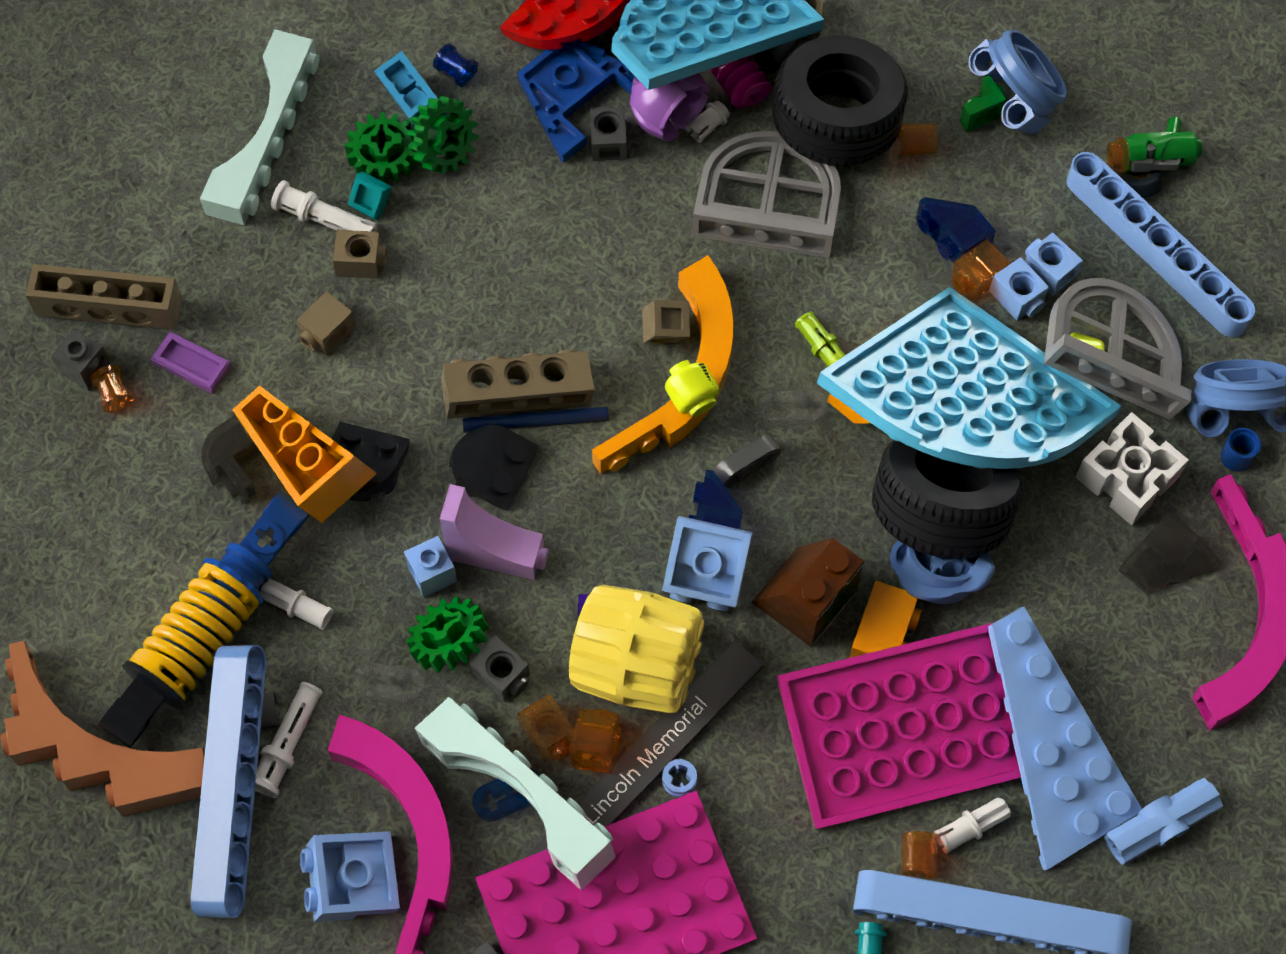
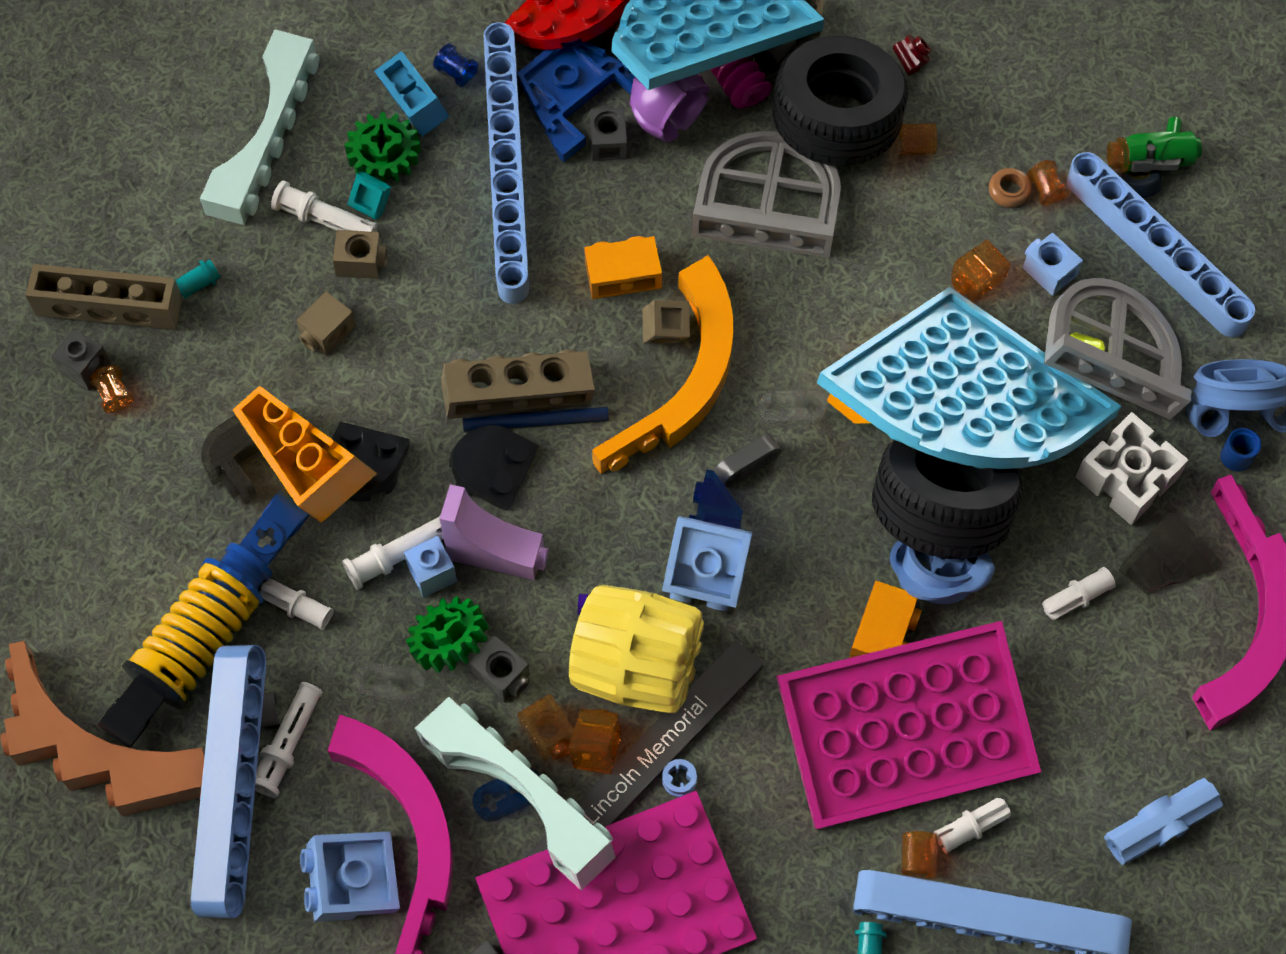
medium lavender tile [150,331,232,394] -> none
green gear [407,96,479,174] -> none
neon yellow head [665,360,720,417] -> none
white pin [685,101,730,143] -> none
reddish brown slope [751,538,864,647] -> none
lime pin [794,311,846,367] -> none
clear blue slope [916,197,996,269] -> none
green bracket [960,75,1007,133] -> none
medium blue piece [969,30,1067,135] -> none
light blue wing [988,606,1142,870] -> none
light blue brick [989,257,1049,321] -> none
none -> teal pin [175,259,221,299]
none -> white pin [342,516,444,590]
none -> light blue beam [484,22,529,304]
none -> light orange brick [584,236,662,299]
none -> dark red plate [892,34,931,75]
none -> medium nougat piece [989,168,1032,208]
none -> clear orange bush [1027,160,1070,206]
none -> white axle [1042,567,1116,620]

